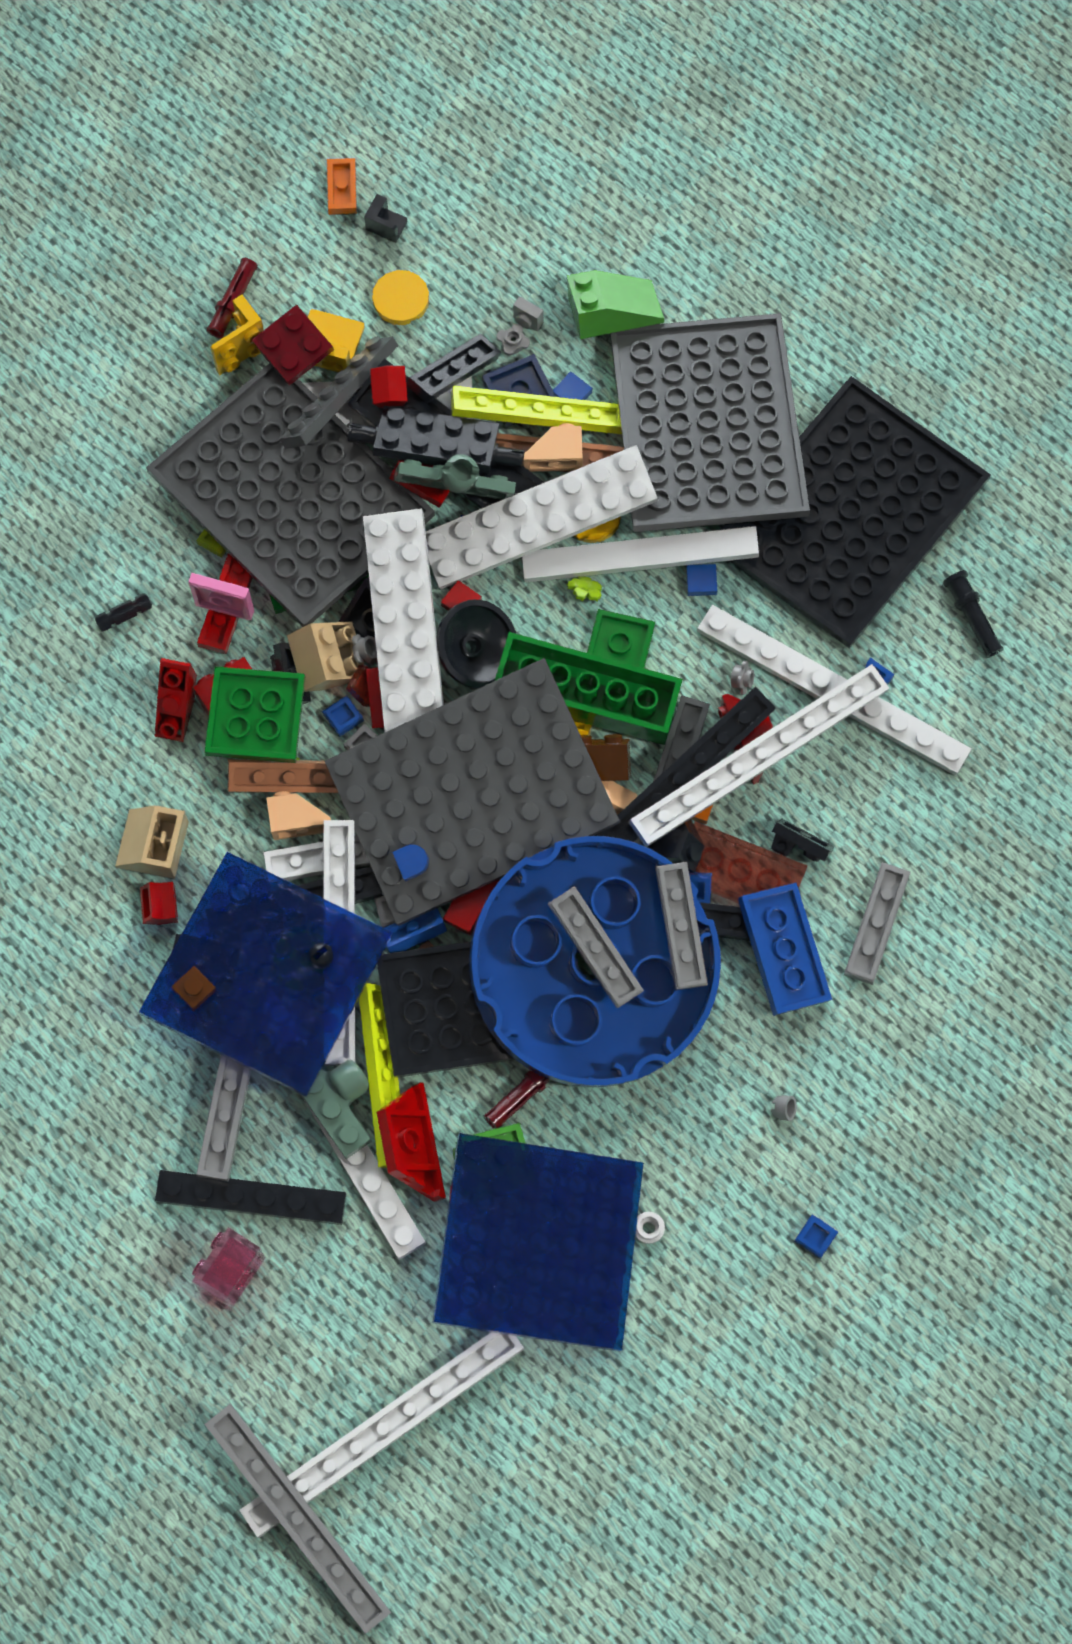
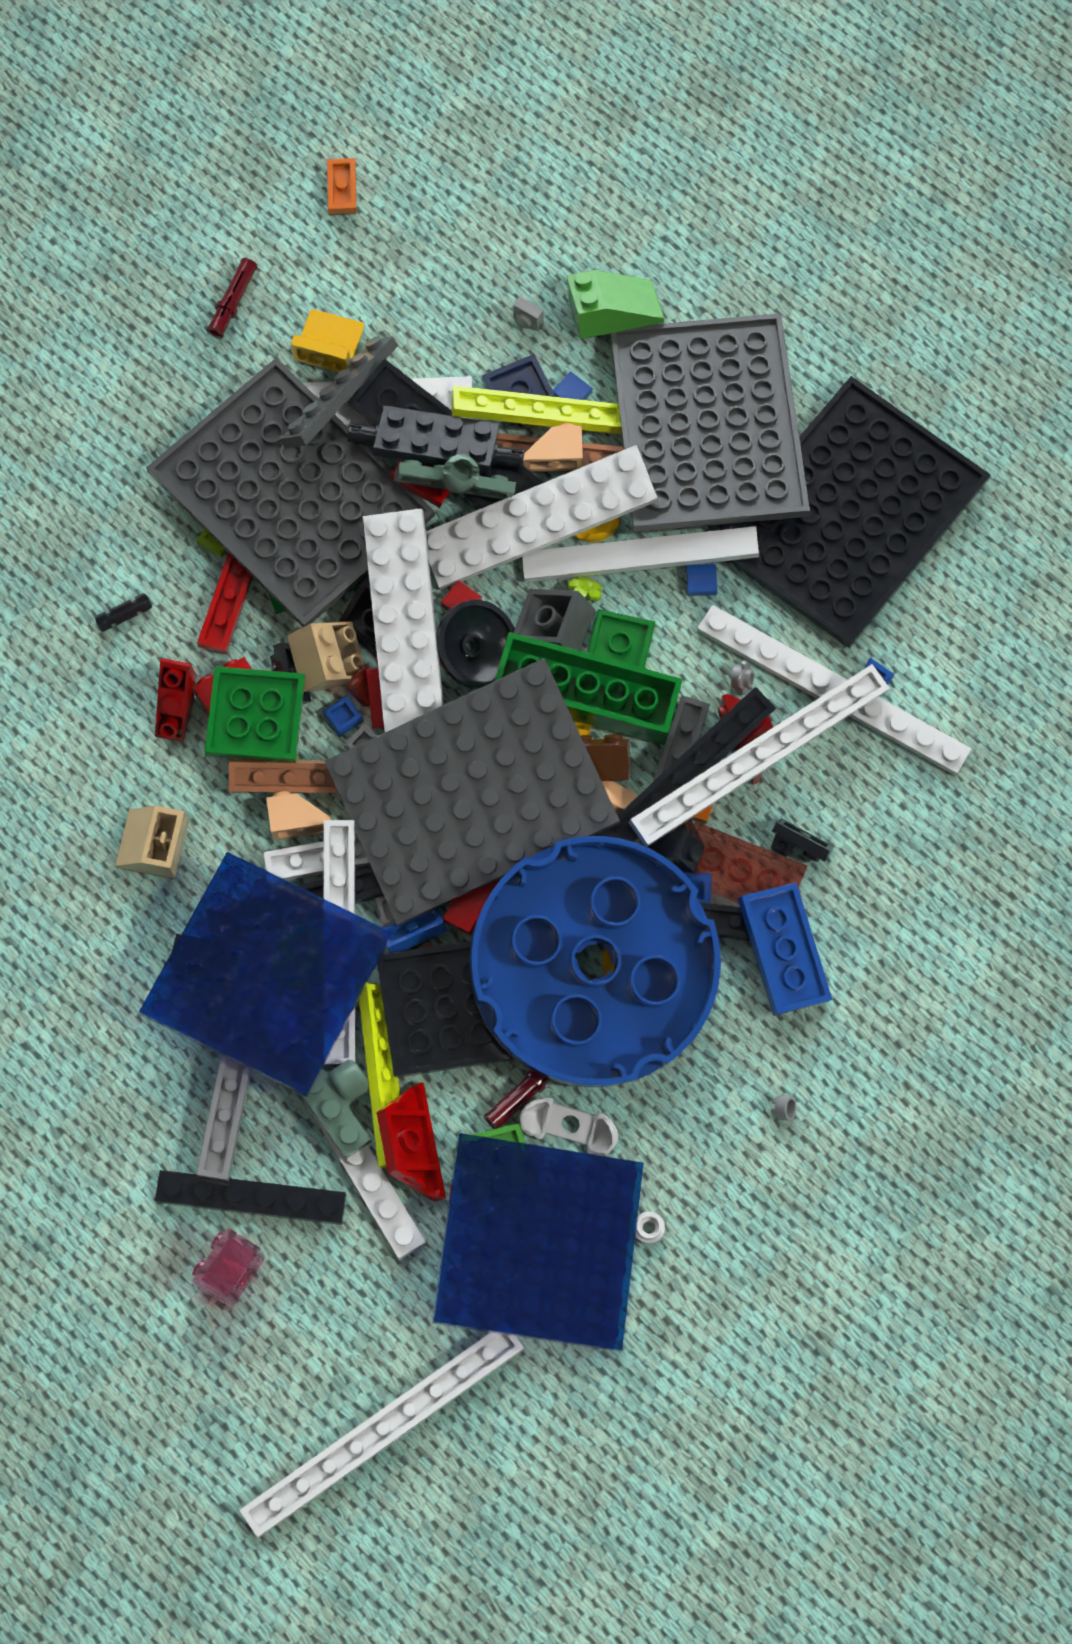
red piece [140,881,178,925] -> none
reddish brown plate [171,966,216,1012] -> none
bright pink tile [188,573,254,620] -> none
light grey plate [204,1403,391,1634] -> none
yellow bracket [210,295,264,375] -> none
dark red plate [252,304,334,386] -> none
black hinge [309,943,334,969] -> none
light grey plate [352,634,377,666] -> none
black panel [364,194,408,243] -> none
red piece [370,365,407,408] -> none
yellow tile [372,270,429,325] -> none
blue tile [392,845,429,881] -> none
black plate [406,333,501,404] -> none
light grey plate [497,324,530,355] -> none
light grey tile [548,886,644,1009] -> none
light grey tile [655,862,708,990] -> none
blue tile [794,1214,838,1259] -> none
light grey tile [844,862,911,985] -> none
black pin [943,570,1004,658] -> none
none -> dark grey slope [513,589,595,651]
none -> white piece [520,1097,618,1156]

